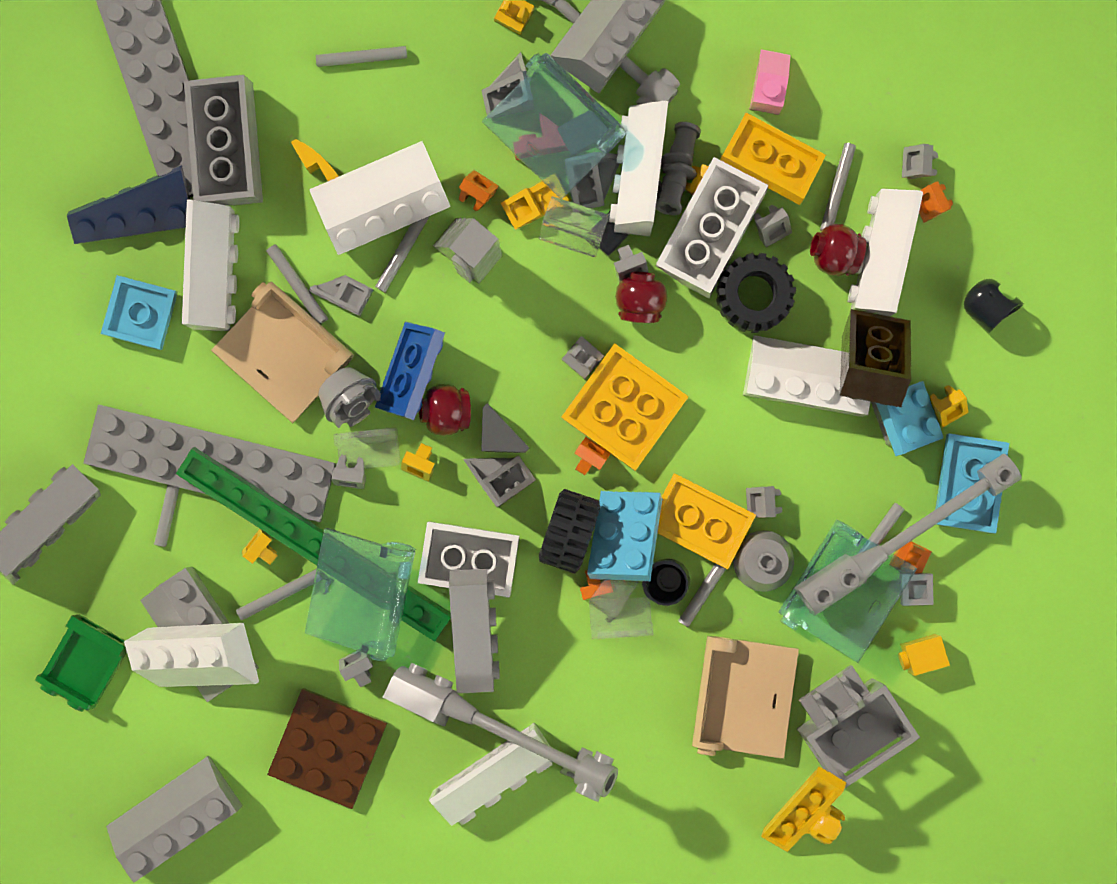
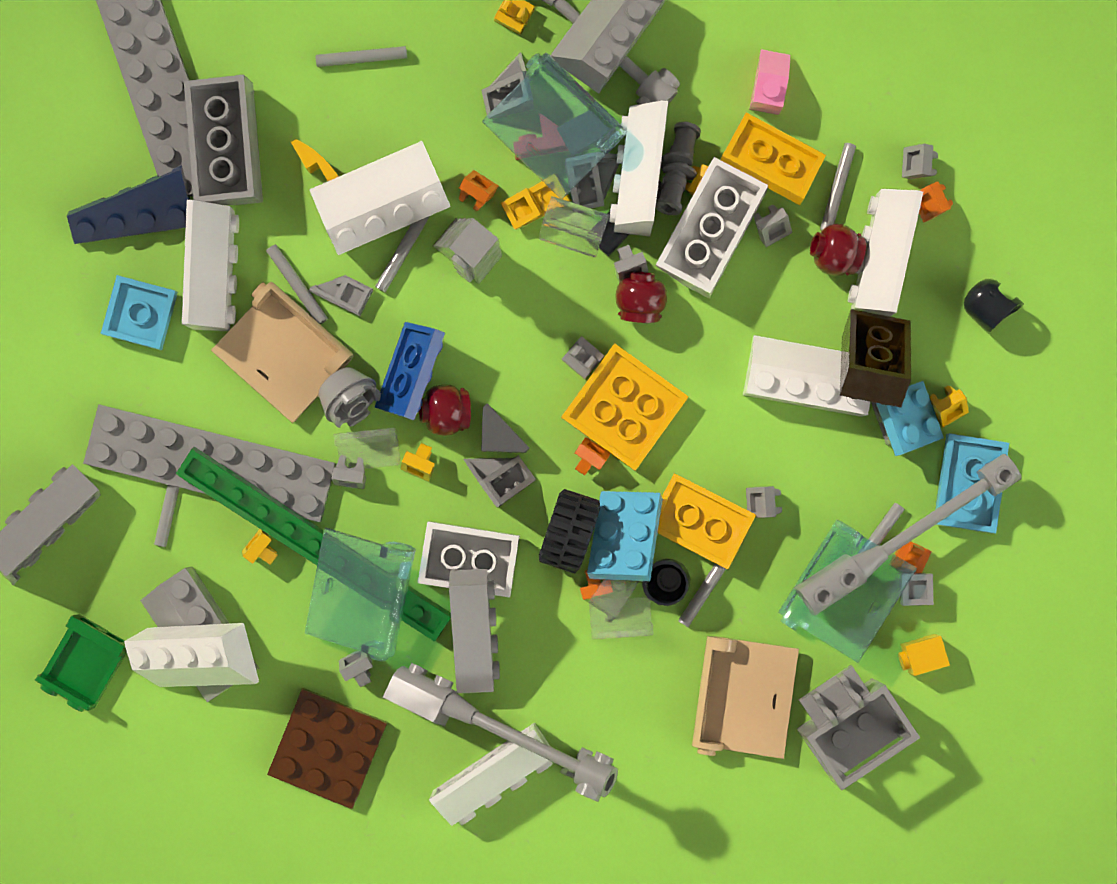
light grey slope [106,756,243,883] -> none
light grey bar [236,568,324,620] -> none
black tyre [716,253,796,333] -> none
light grey cone [733,530,794,592] -> none
yellow plate [761,766,847,852] -> none

